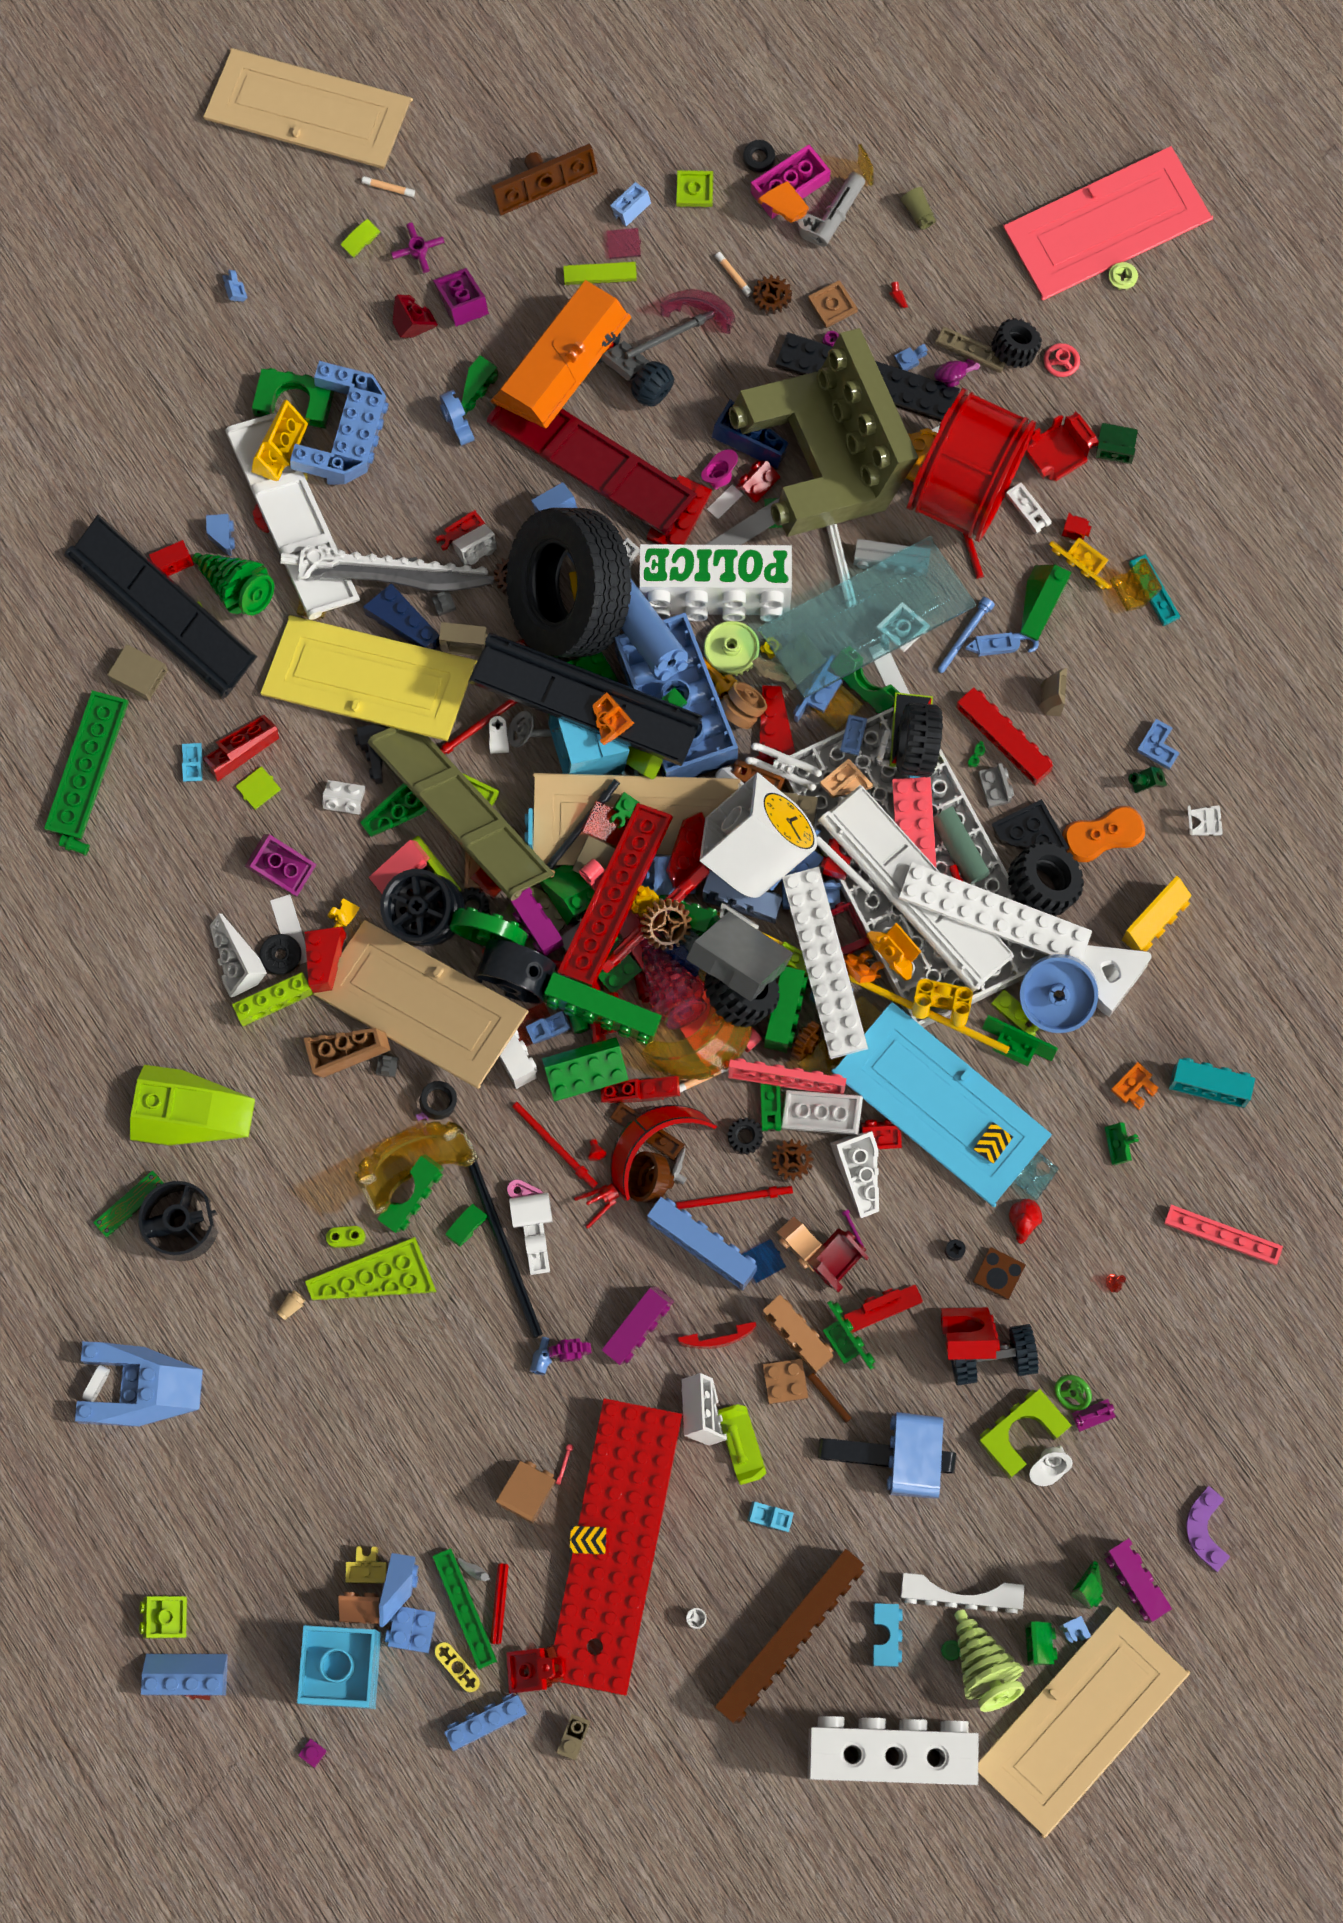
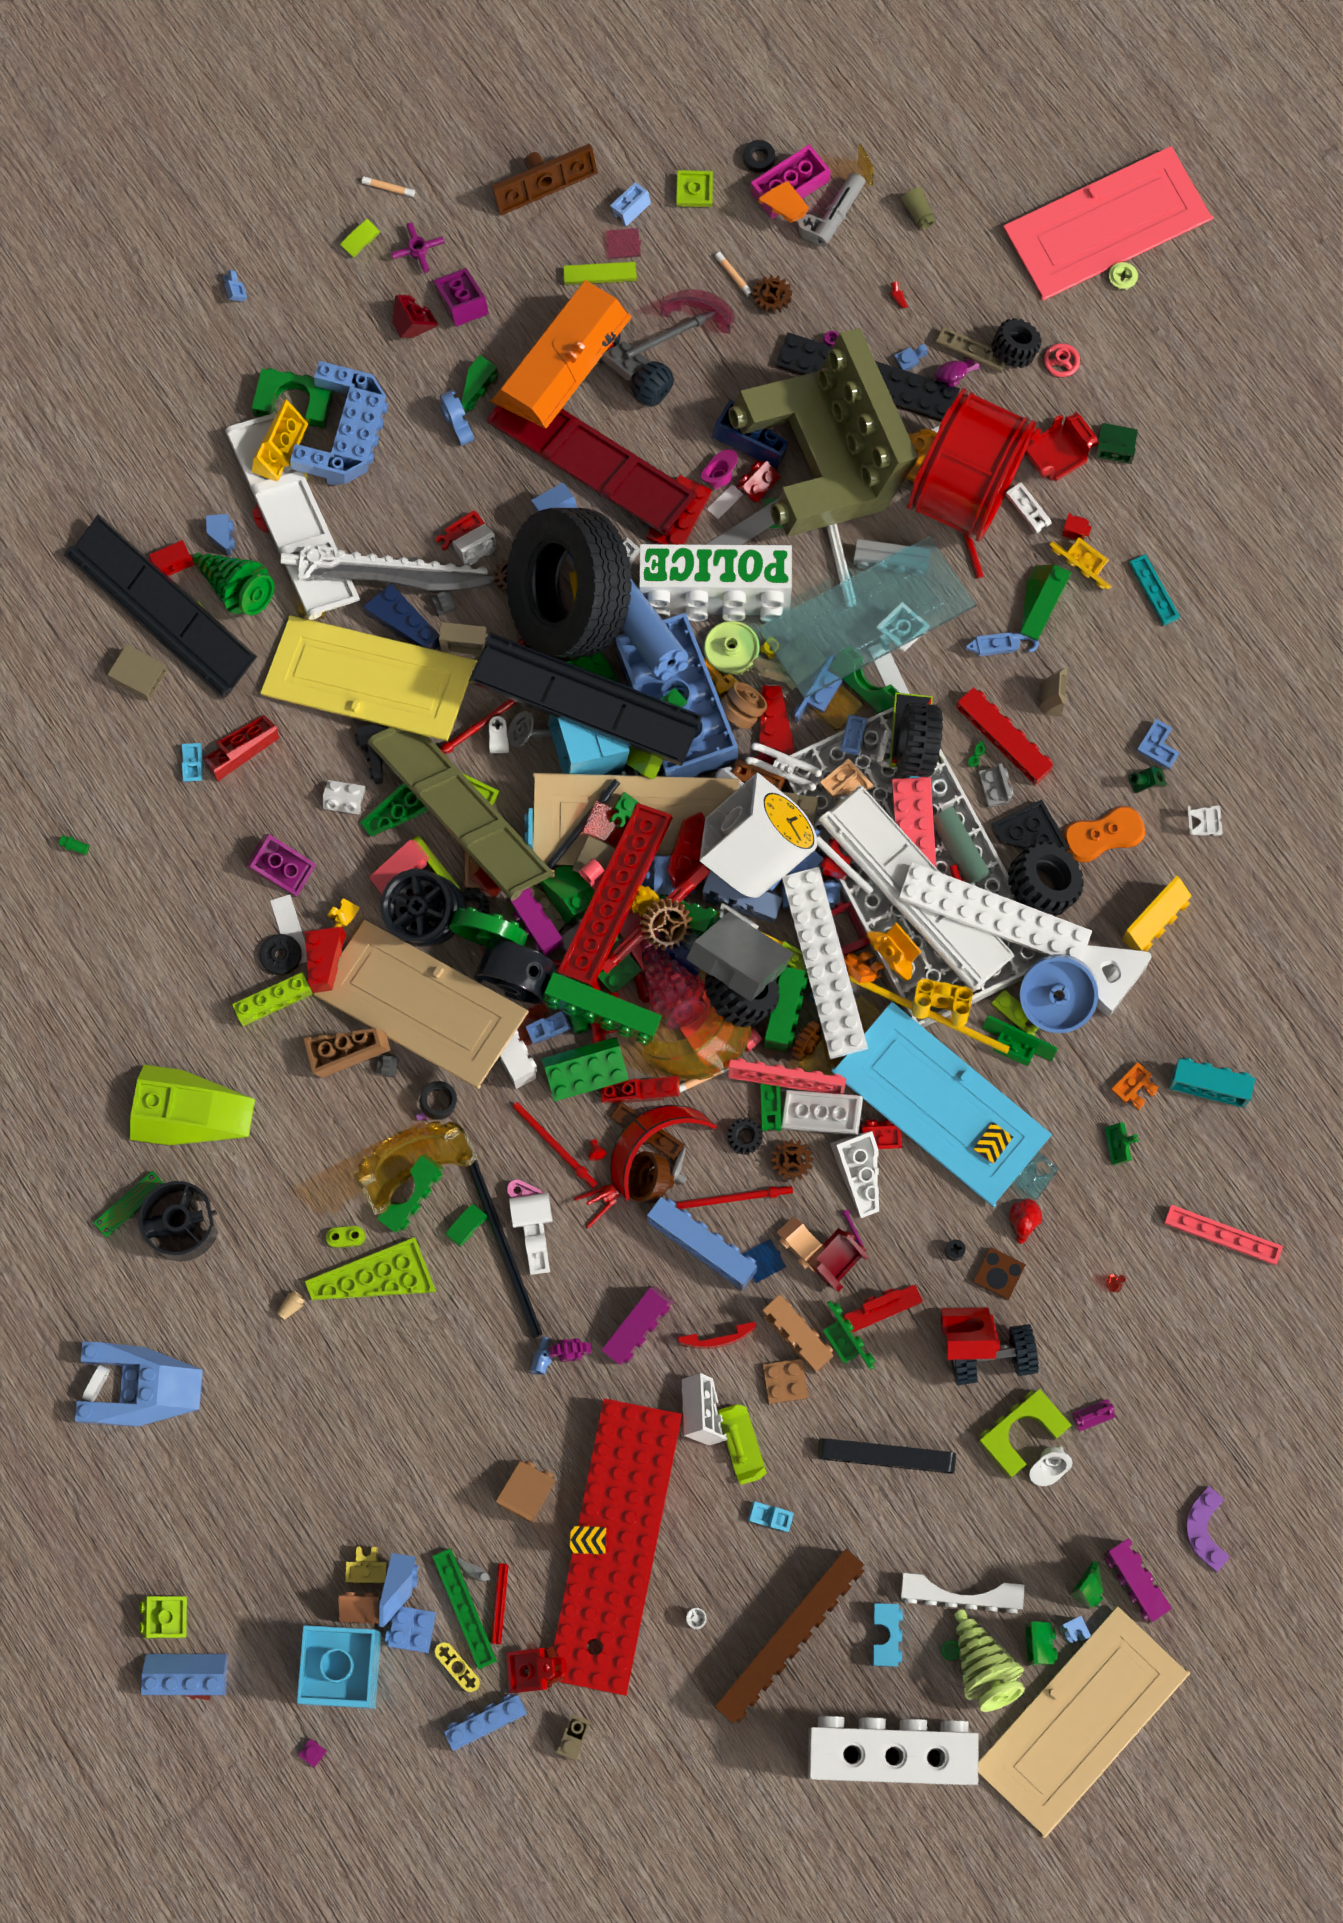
green plate [44,690,129,840] -> none
tan door [204,48,413,169] -> none
white wedge [210,914,267,997] -> none
lime piece [236,766,281,810] -> none
coral hinge [556,1444,574,1485] -> none
orange slope [593,692,634,745] -> none
medium nougat plate [808,280,858,328] -> none
reddish brown piece [808,1372,852,1423] -> none
medium blue windscreen [887,1412,943,1499] -> none
medium blue piece [938,597,995,673] -> none
bright green piece [1055,1374,1092,1411] -> none
clear yellow bracket [1110,558,1162,612] -> none

